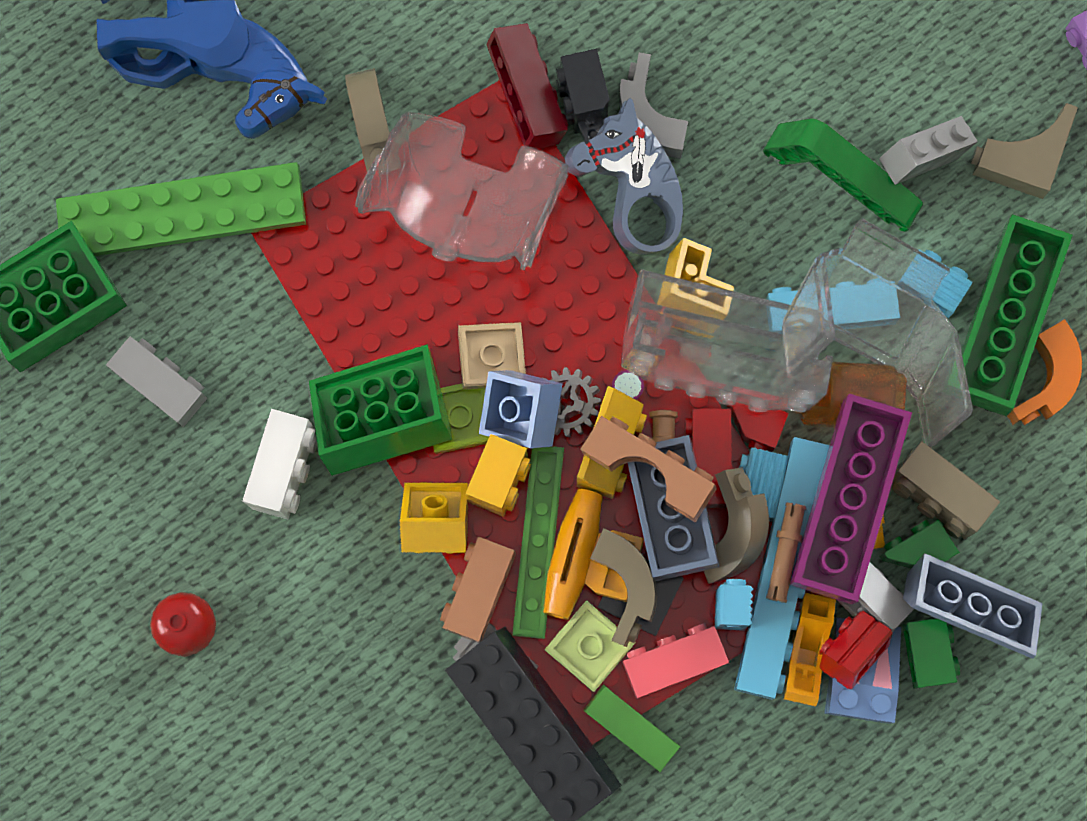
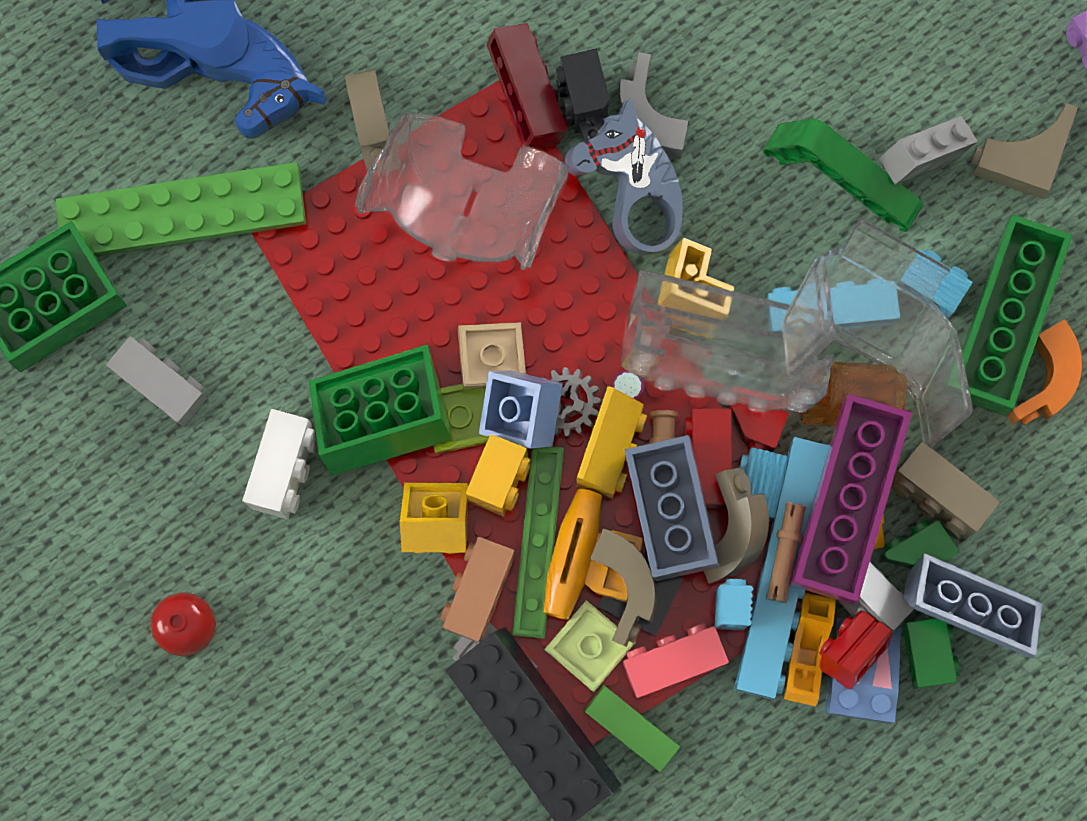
nougat arch [580,416,716,523] -> none

